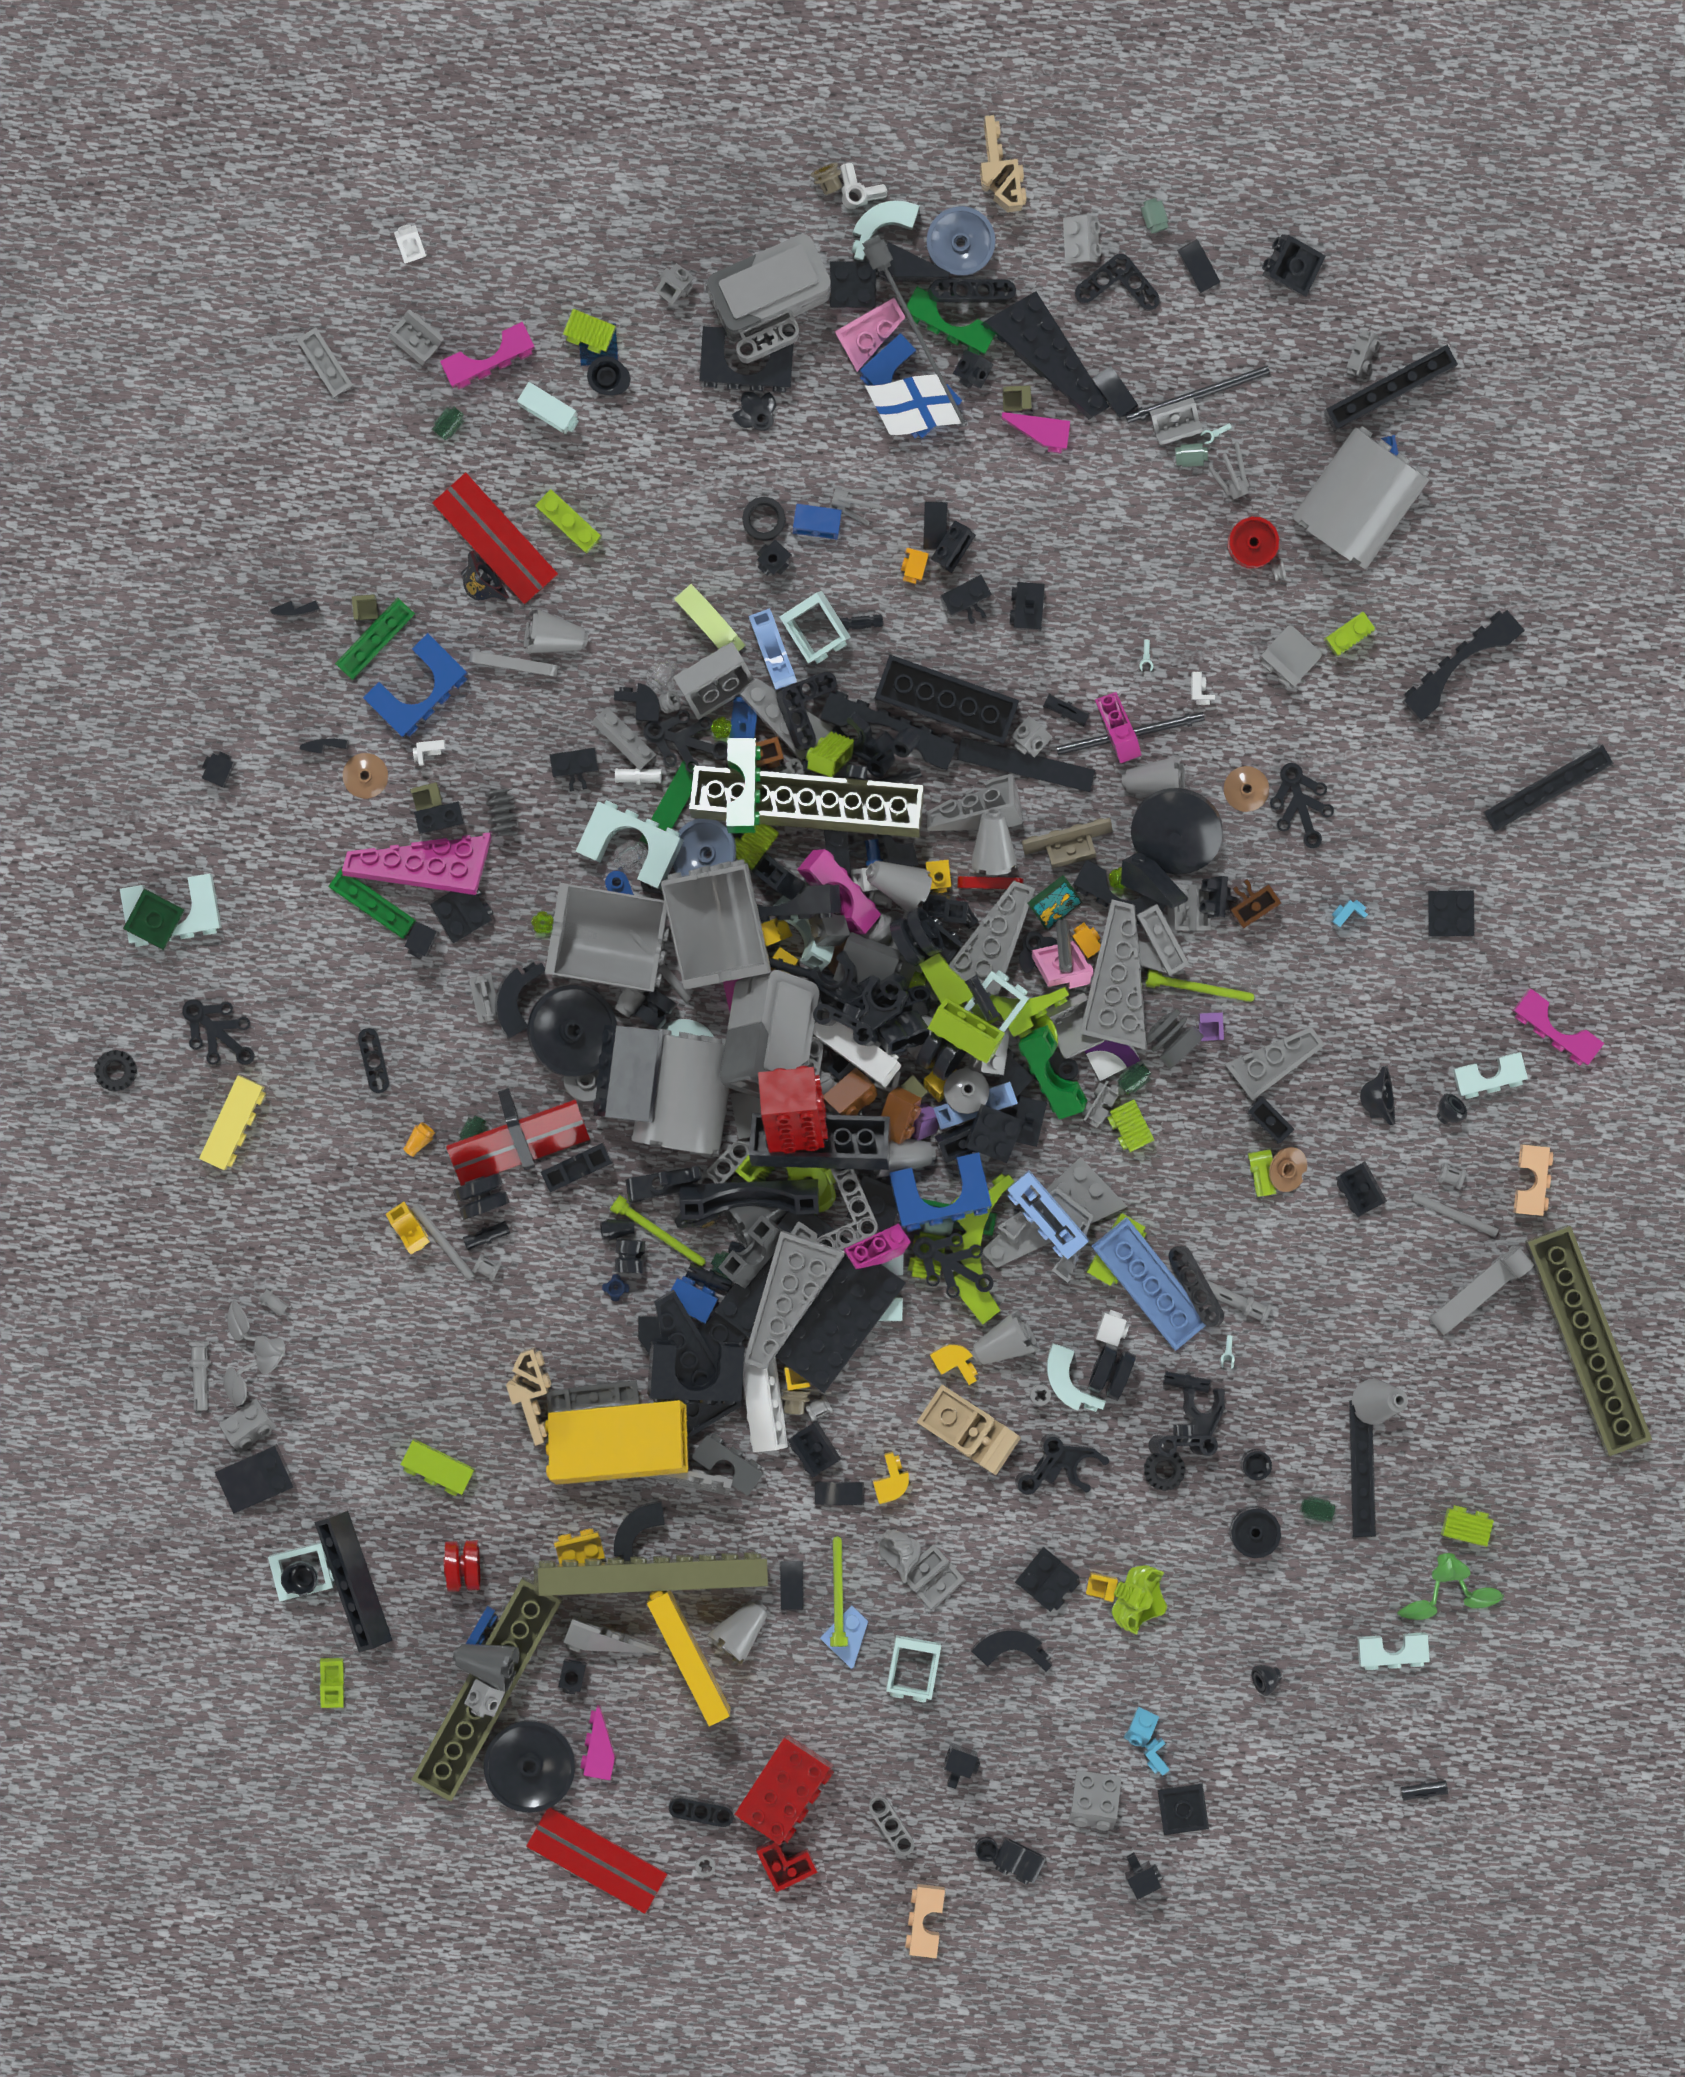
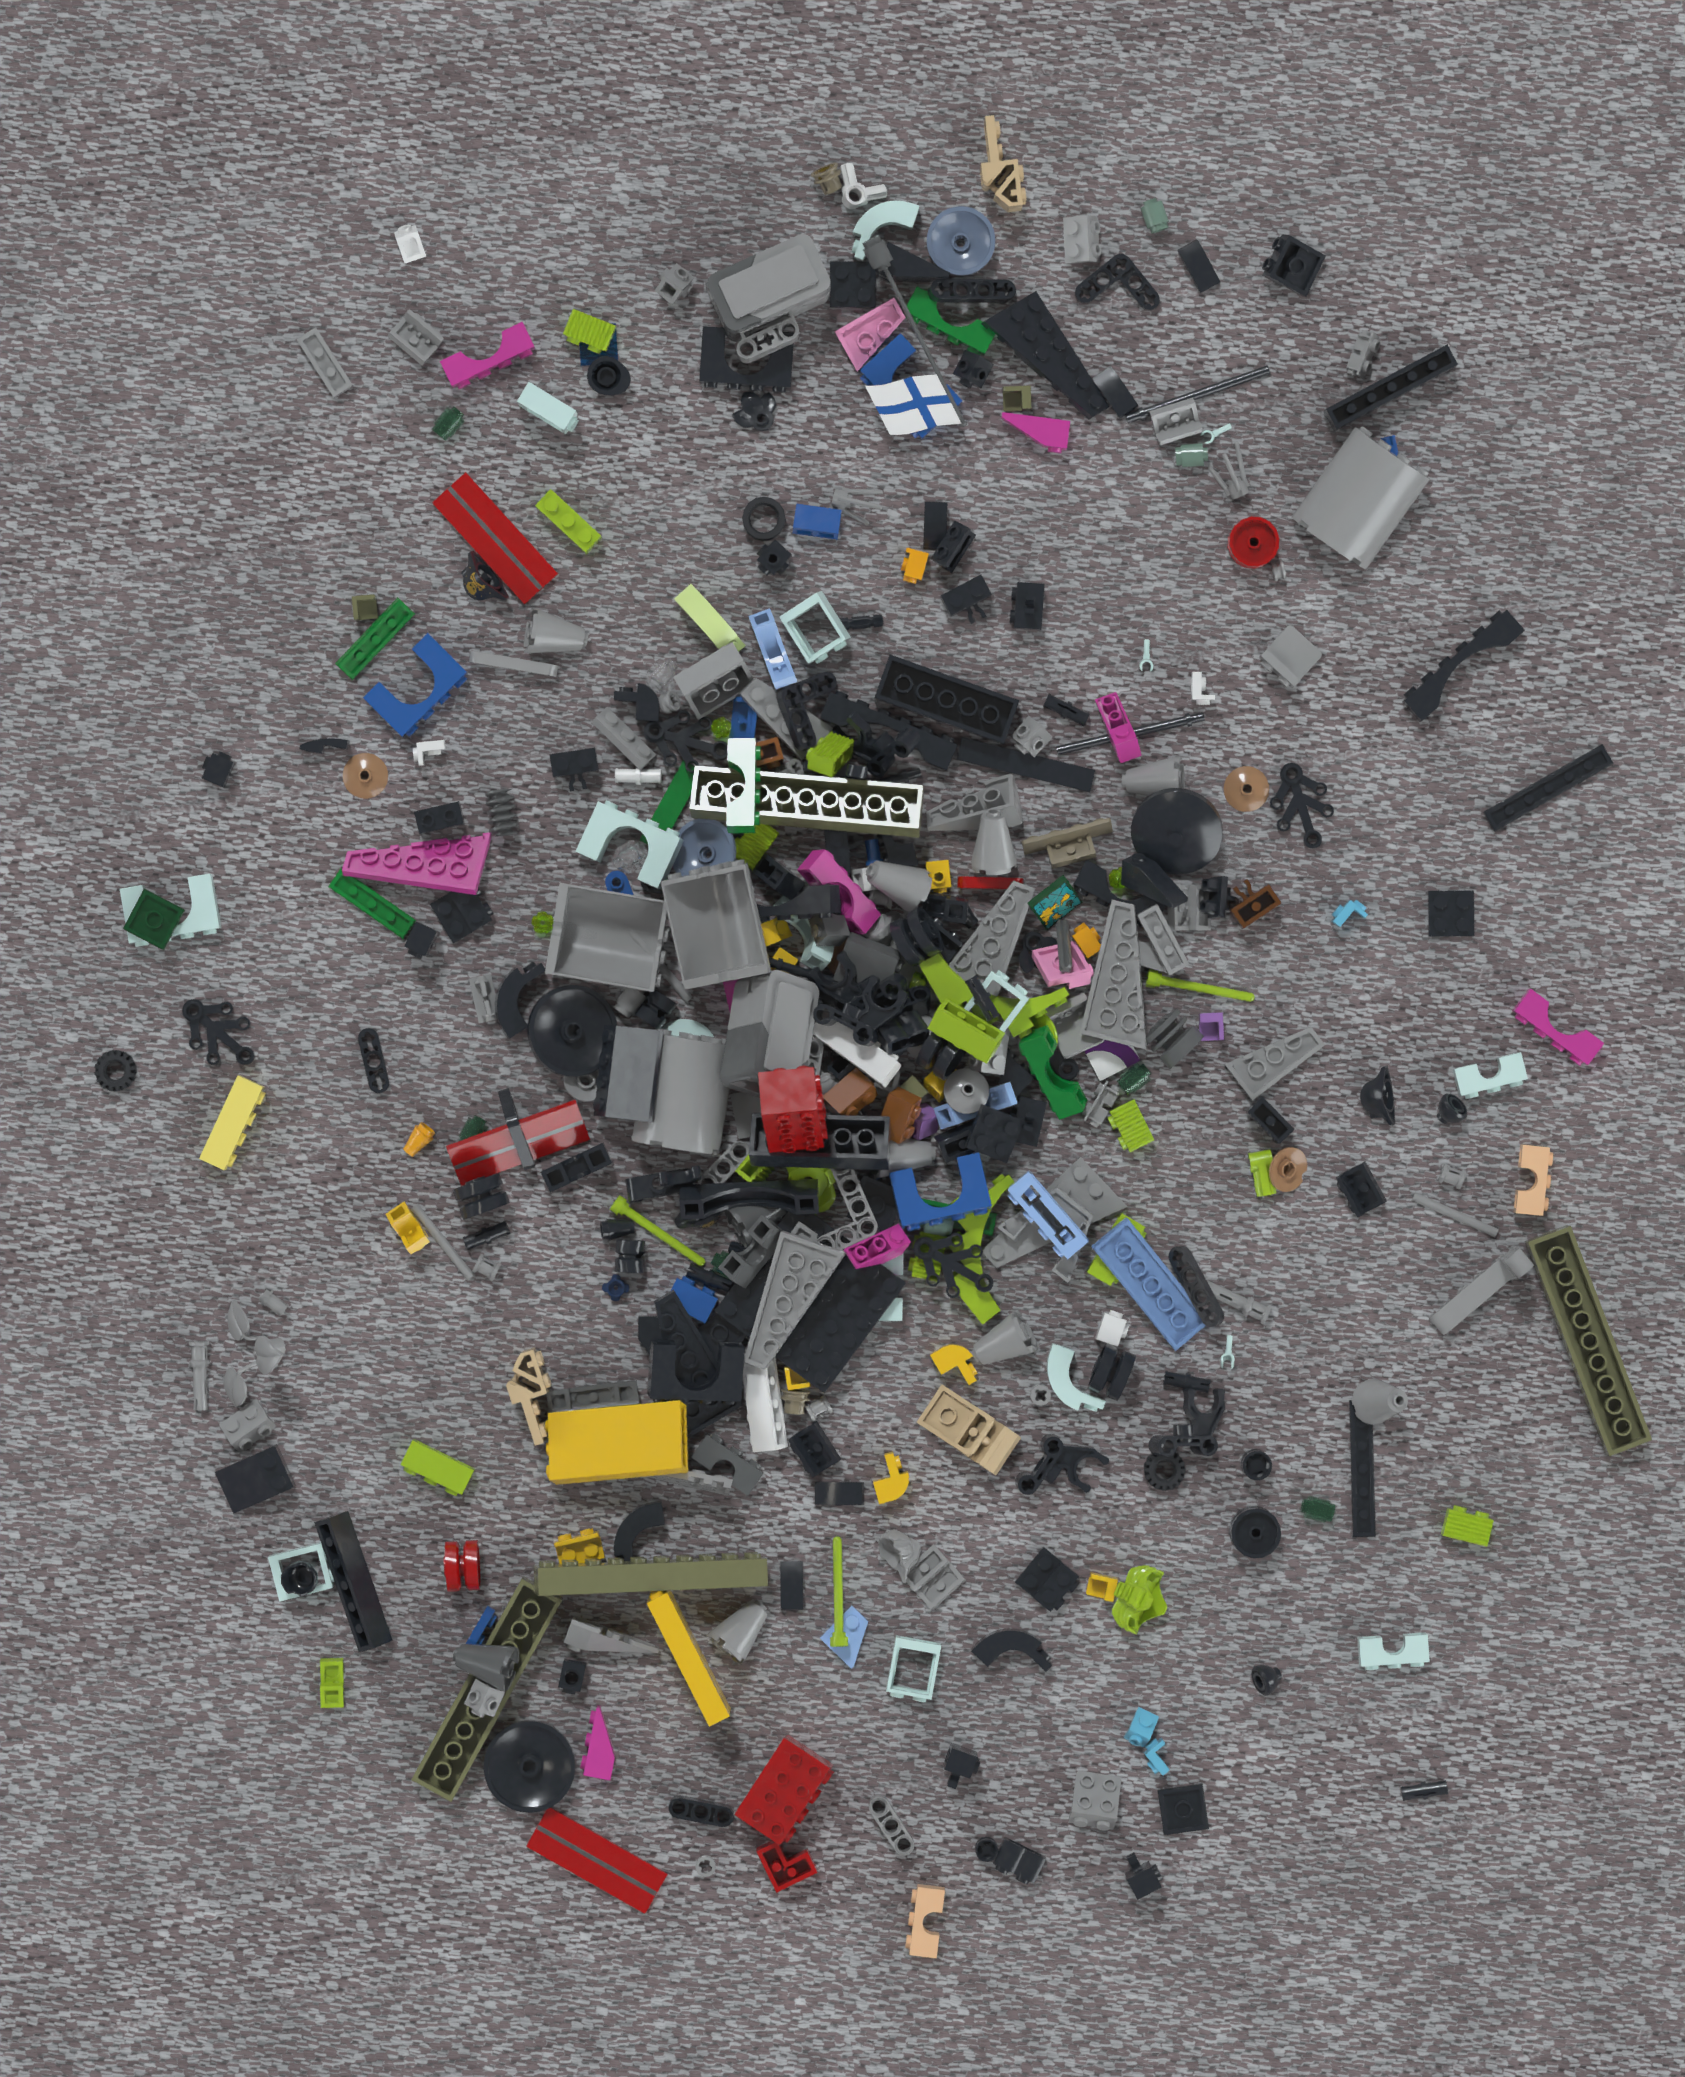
black slope [270,600,321,617] -> none
olive panel [410,782,443,811] -> none
lime brick [1324,612,1375,656] -> none
bright green plant [1397,1553,1504,1620] -> none

